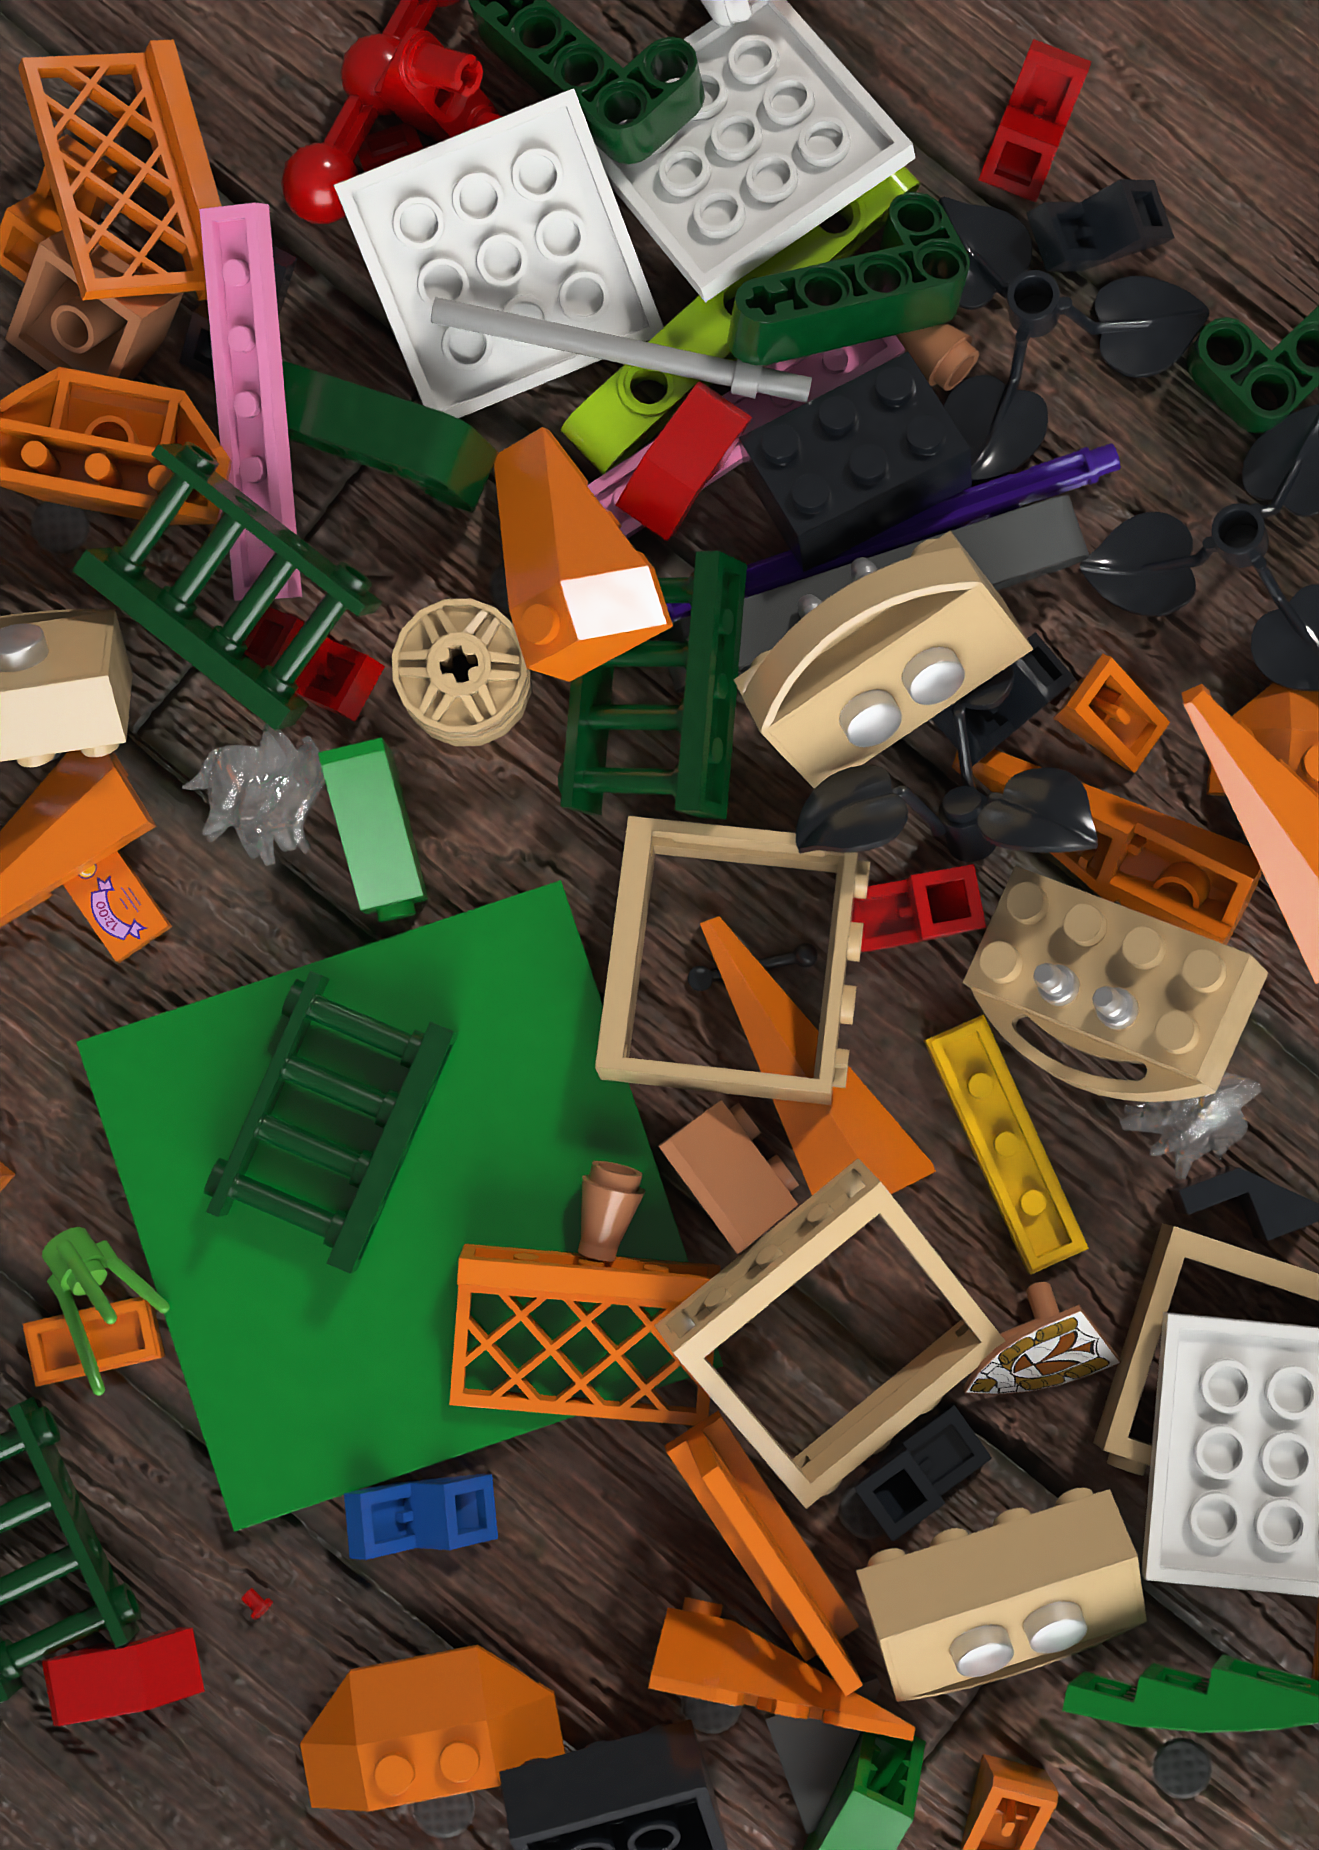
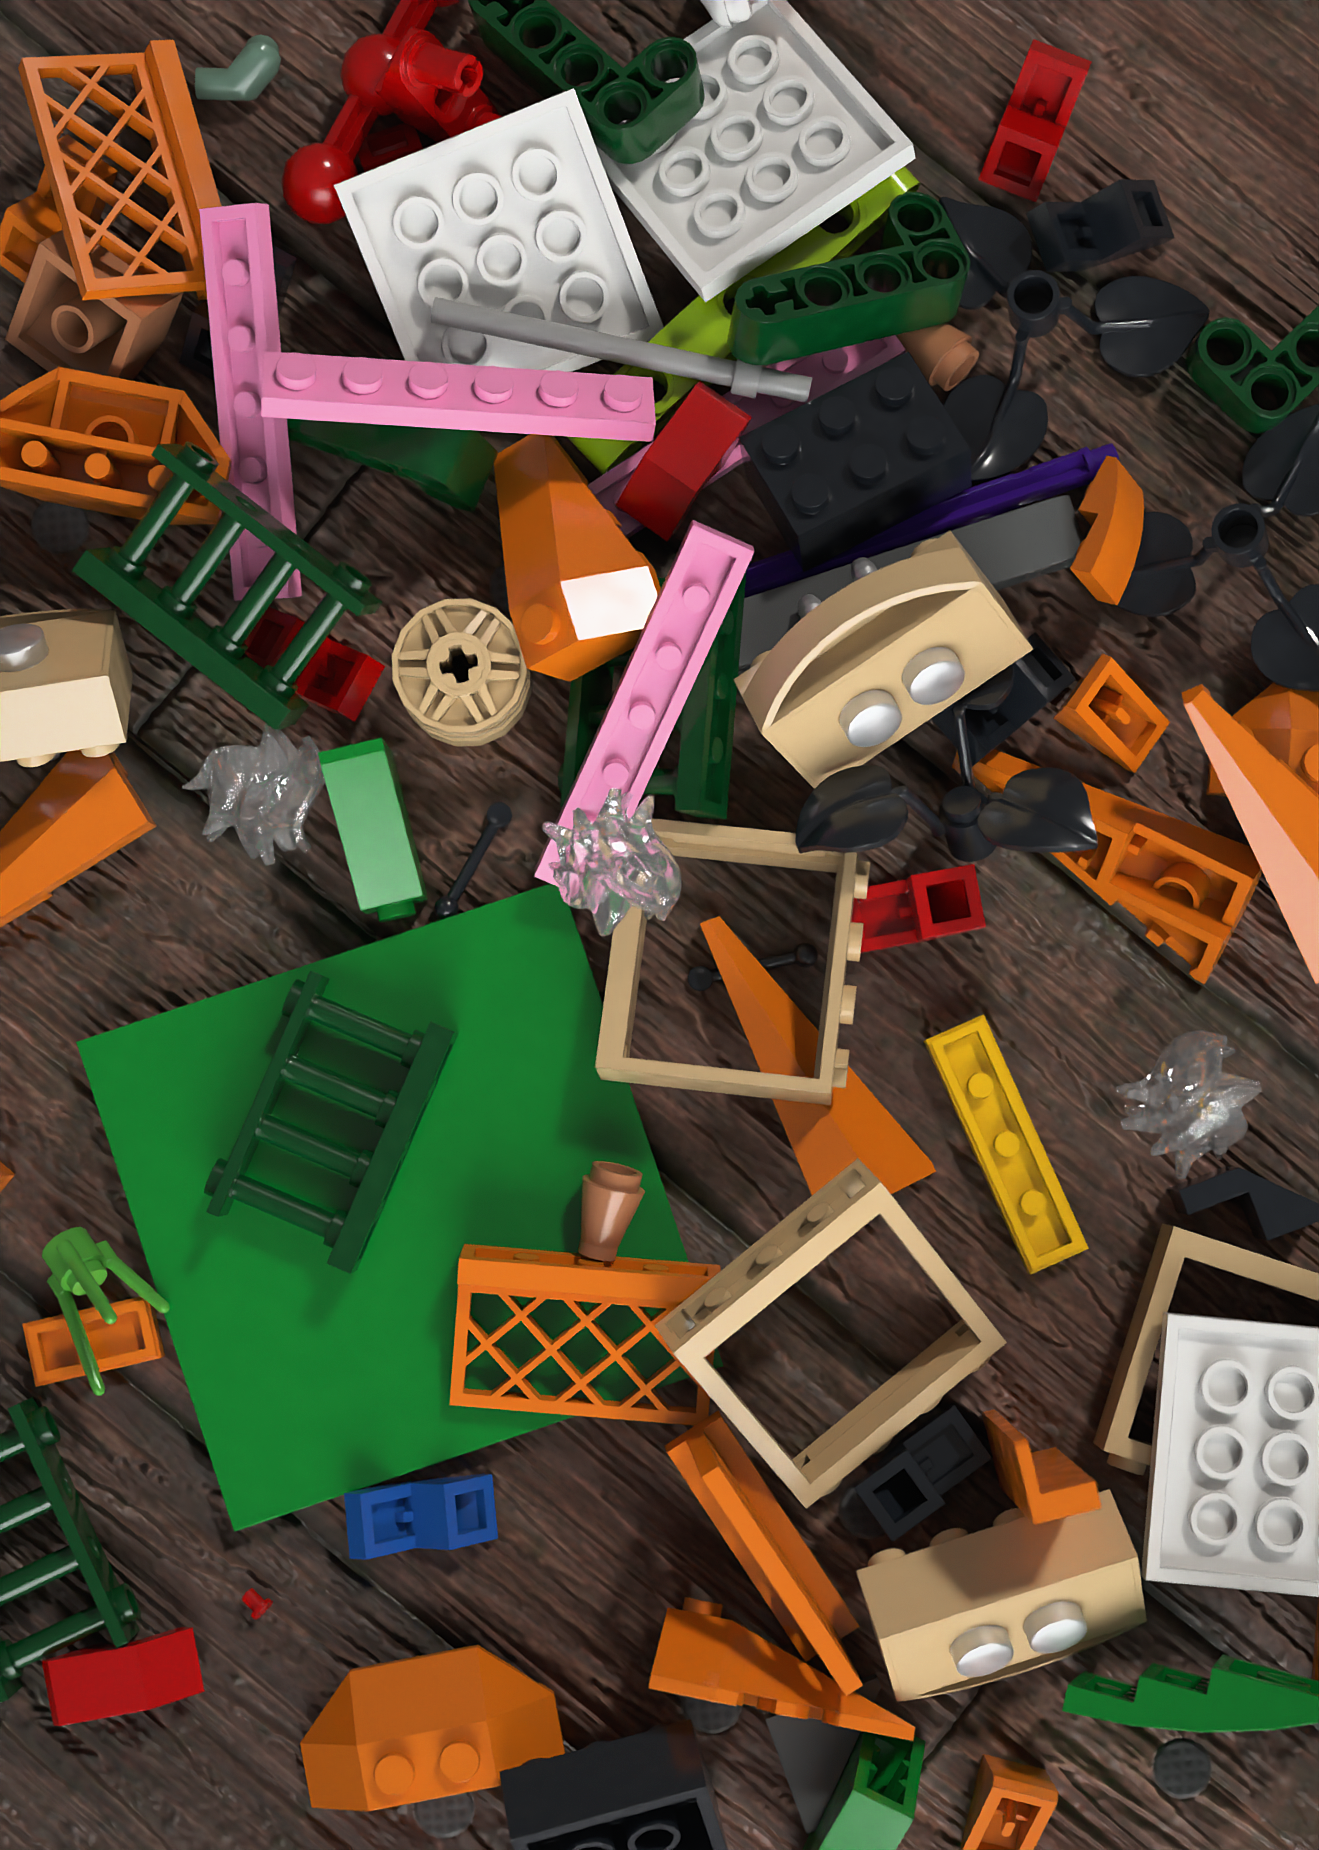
orange tile [63,850,172,963] -> none
nougat slope [659,1100,799,1254] -> none
tan piece [963,865,1268,1102] -> none
shield [963,1282,1121,1395] -> none
none -> sand green arm [195,34,281,101]
none -> bright pink plate [261,351,656,442]
none -> black hinge [434,802,512,920]
none -> bright pink plate [534,520,754,901]
none -> clear hair [542,788,682,936]
none -> orange panel [982,1409,1102,1525]
none -> orange slope [1070,455,1144,605]

